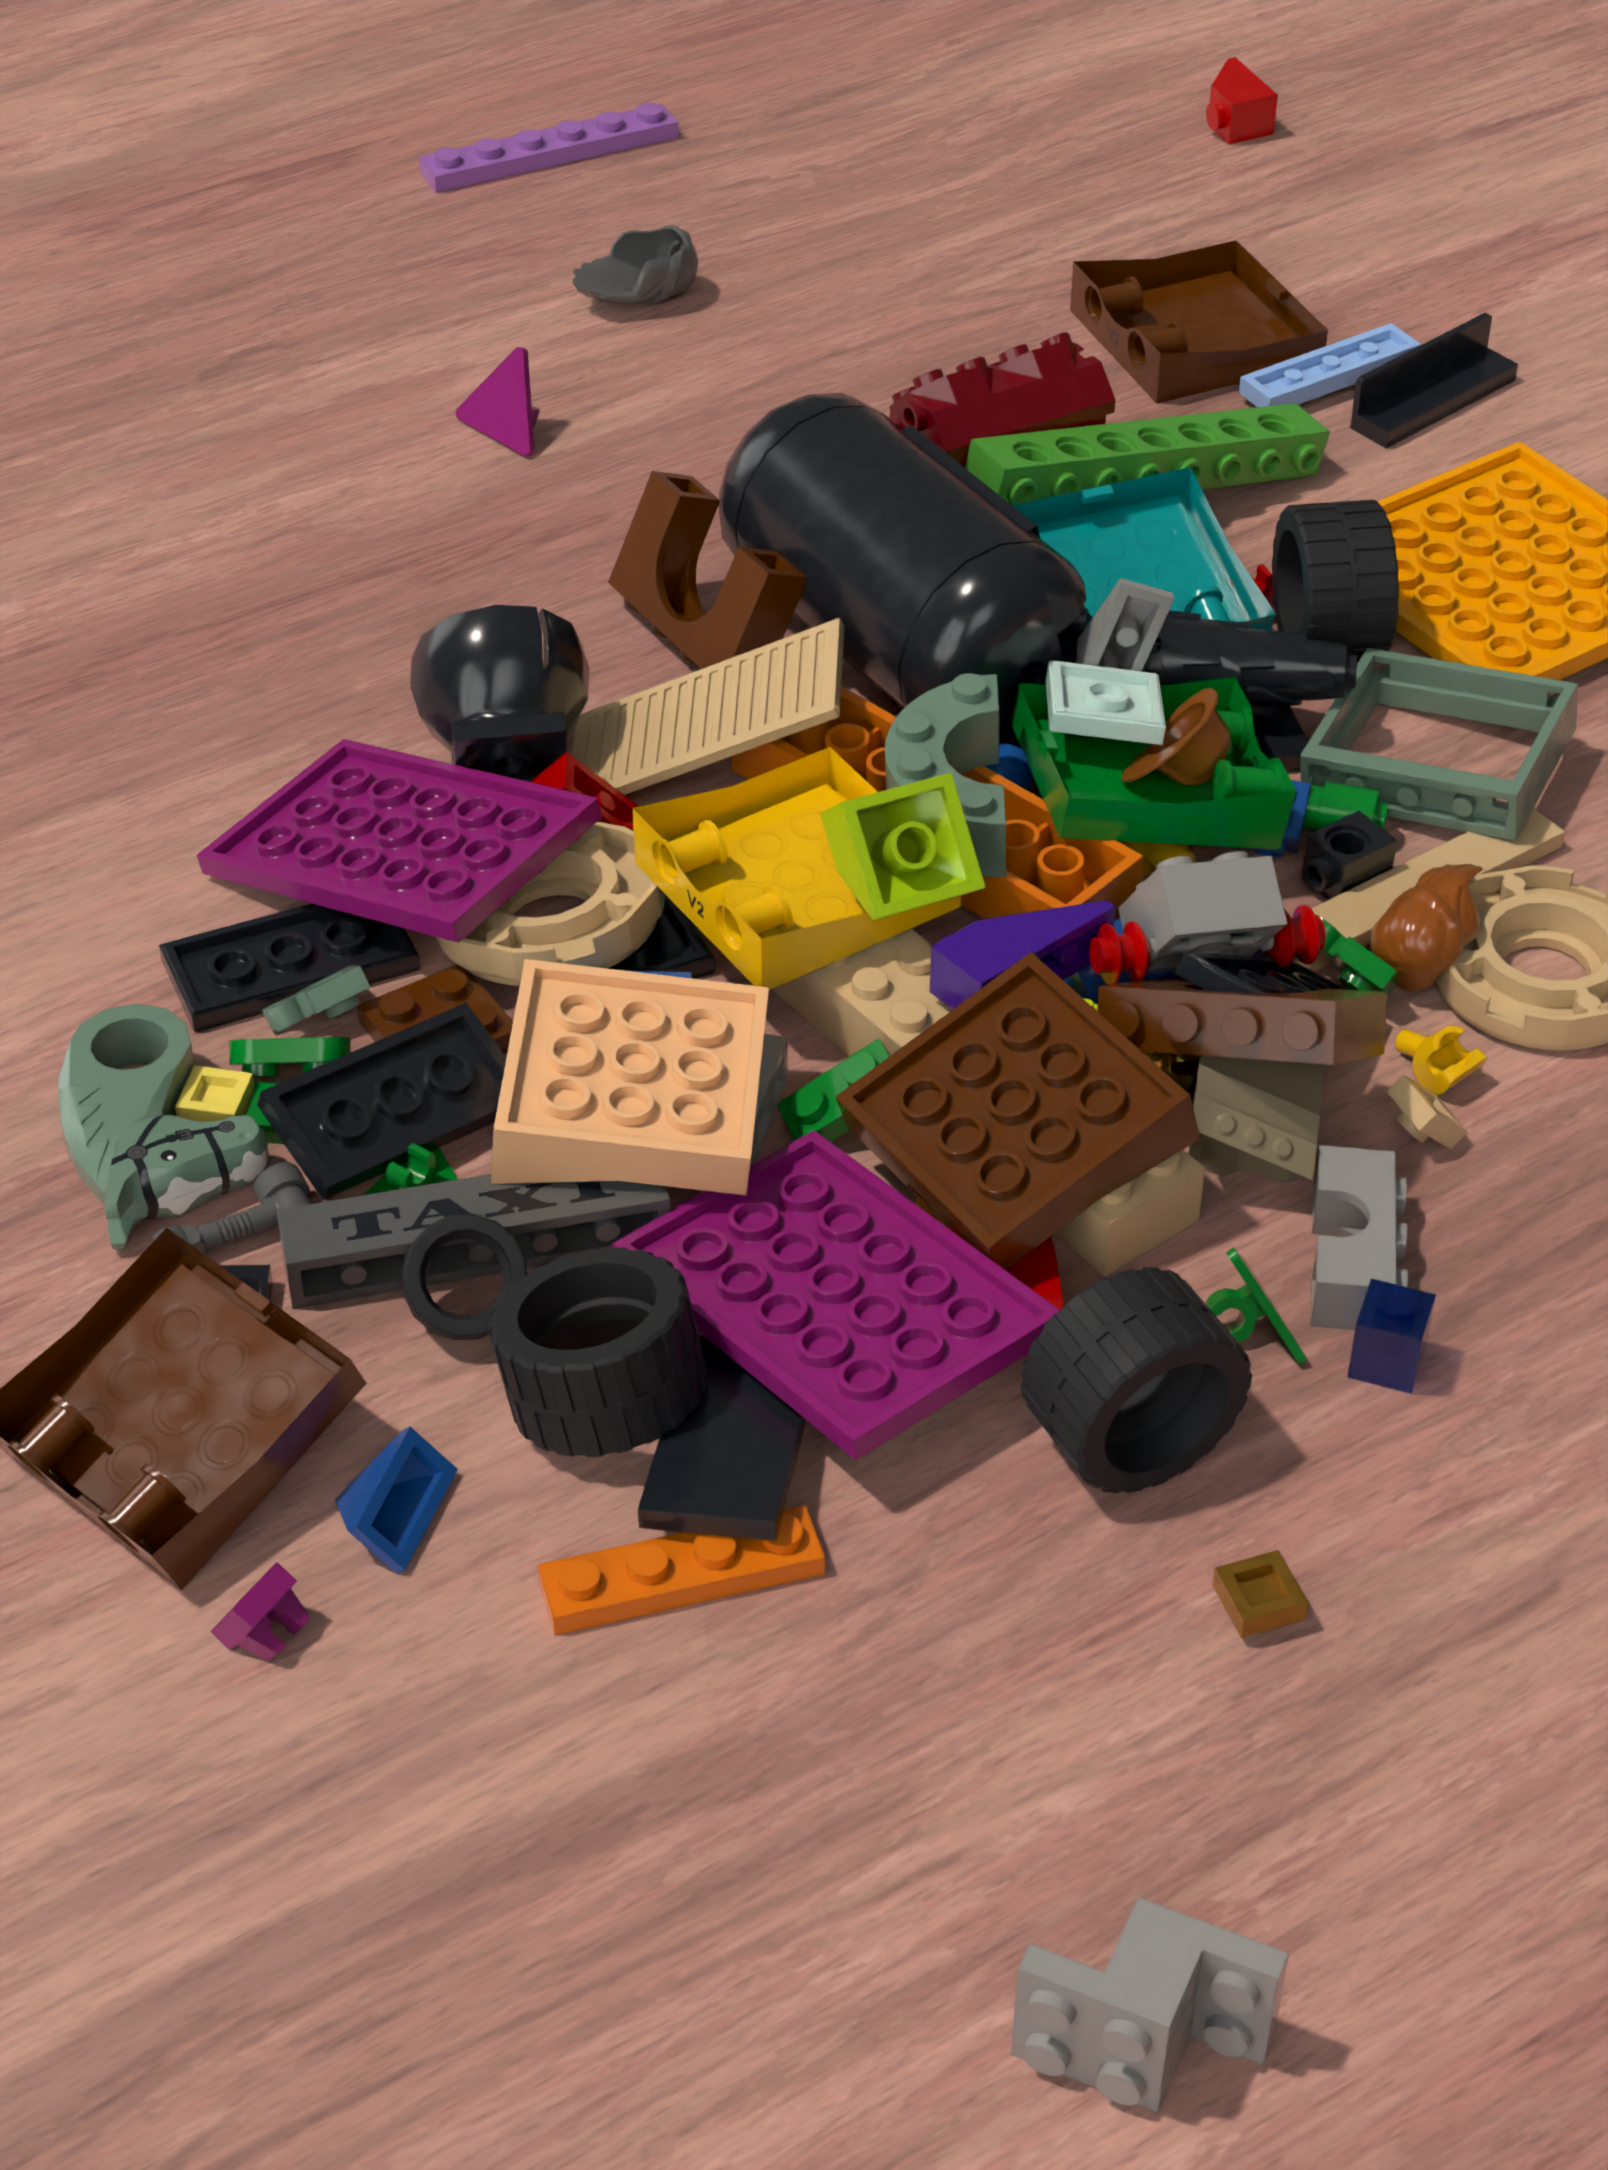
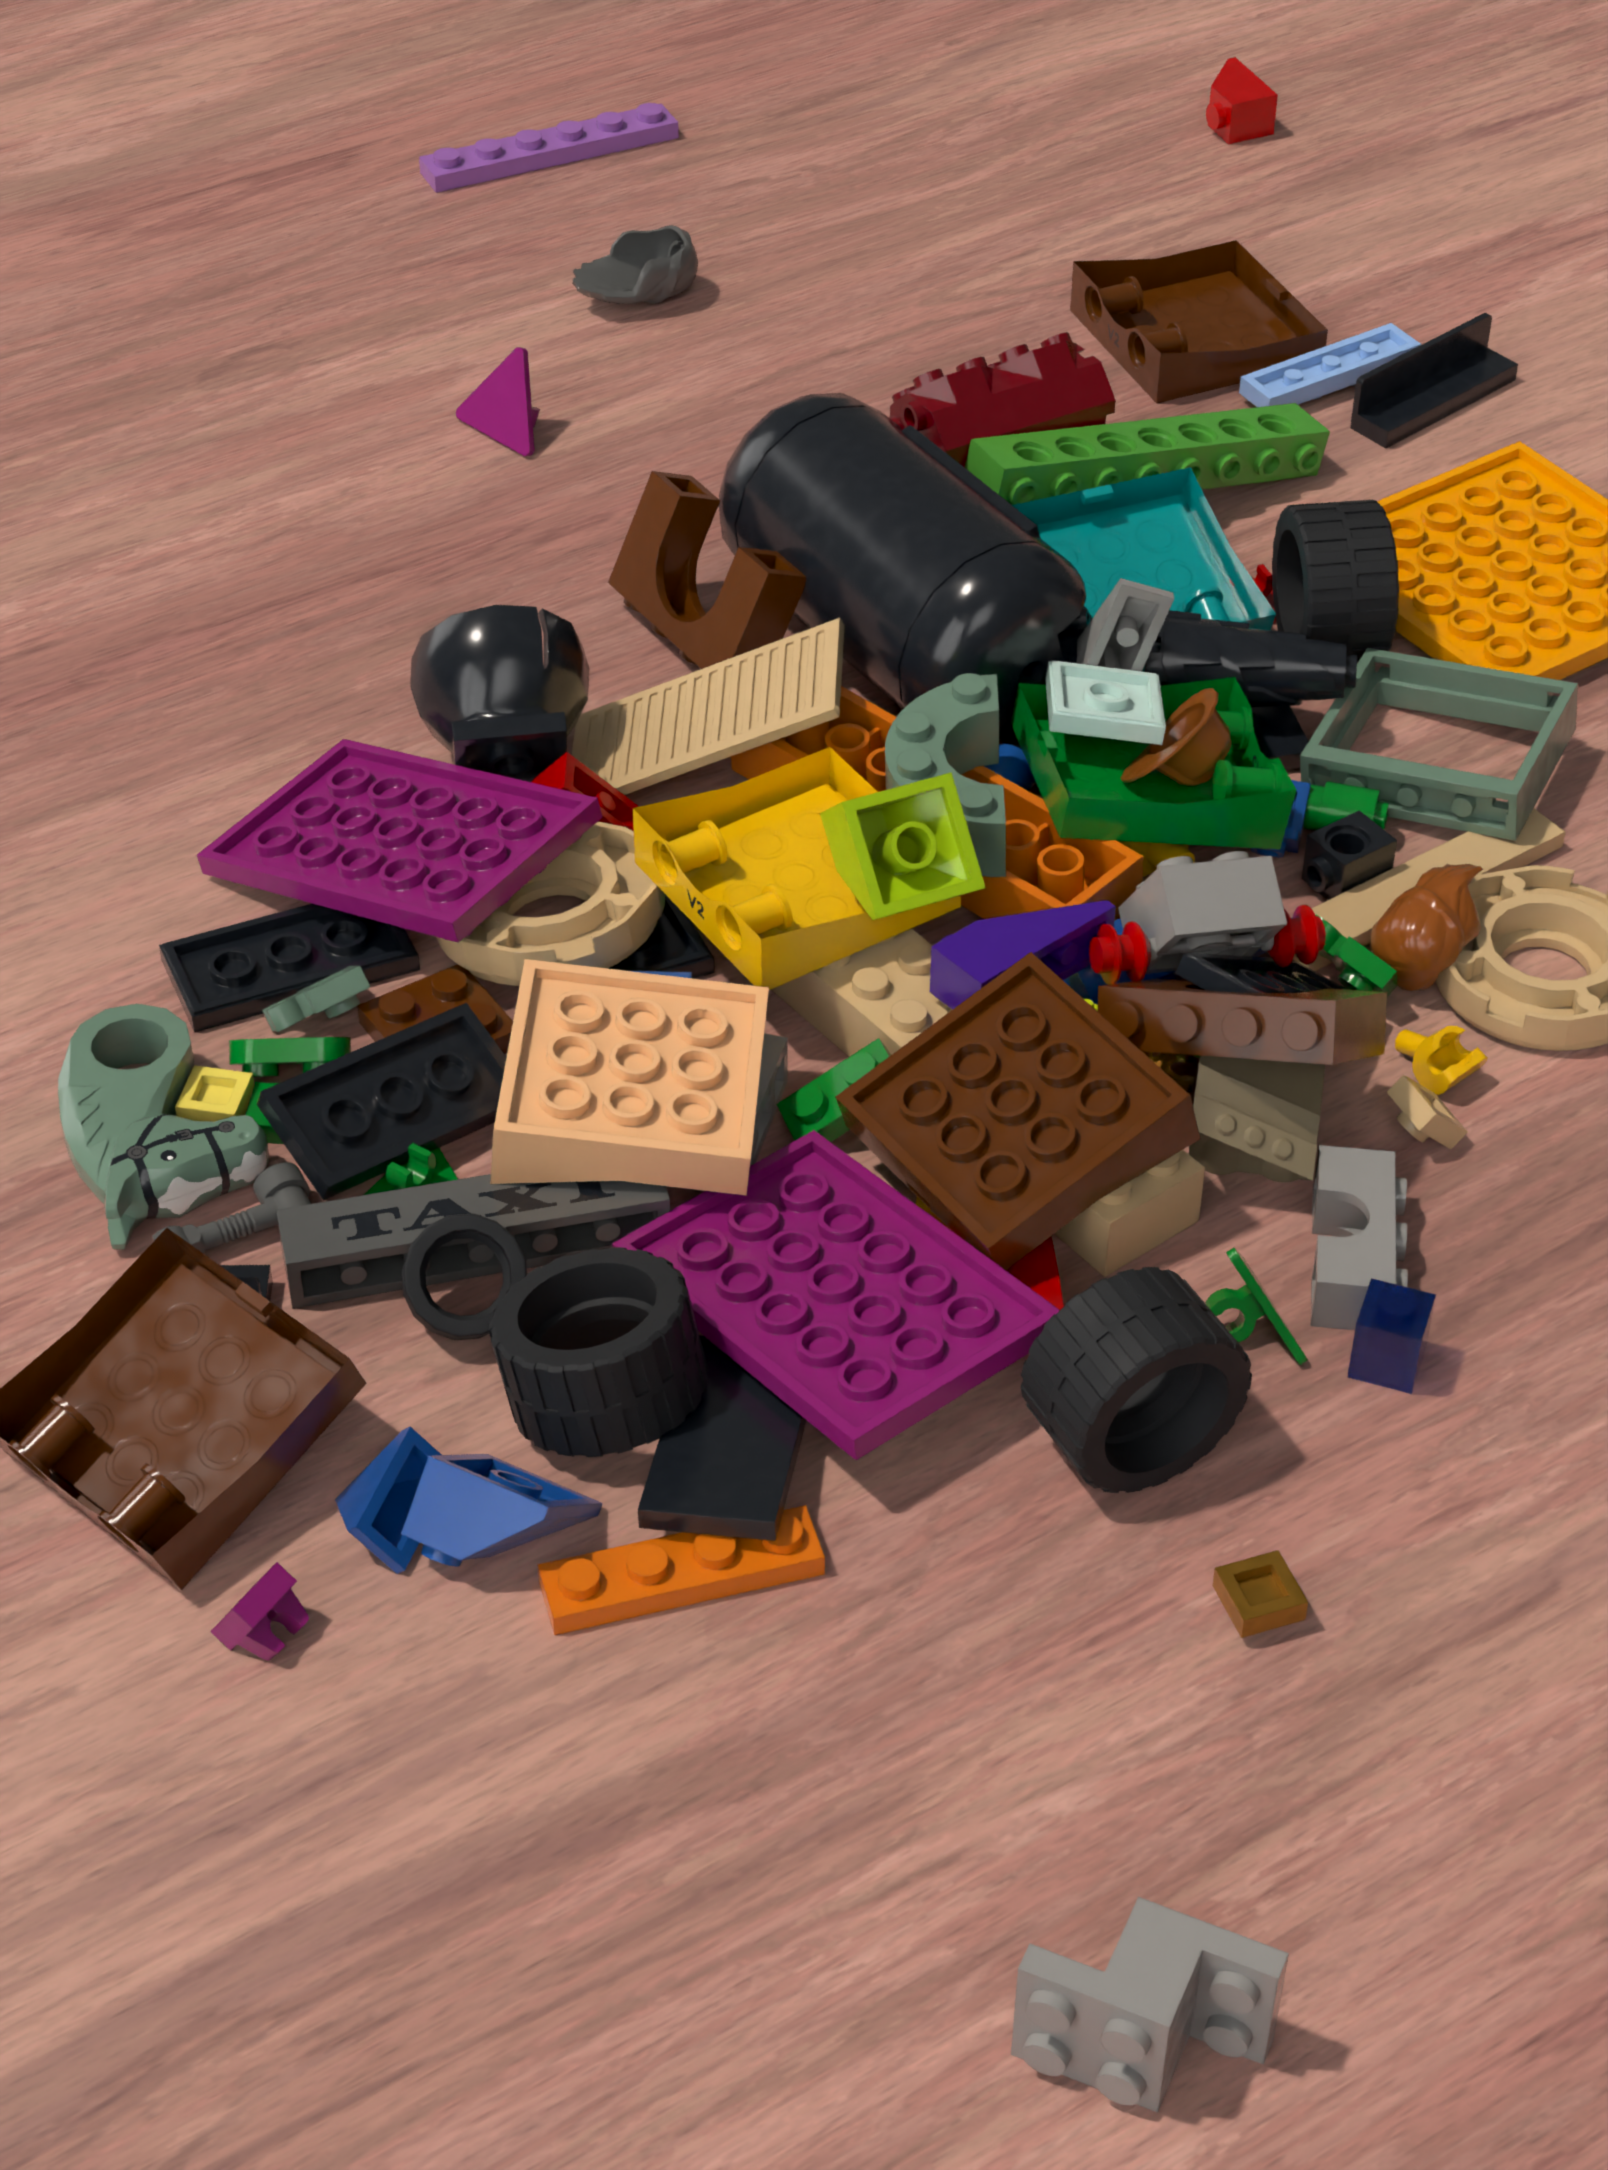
none -> blue slope [401,1454,603,1567]

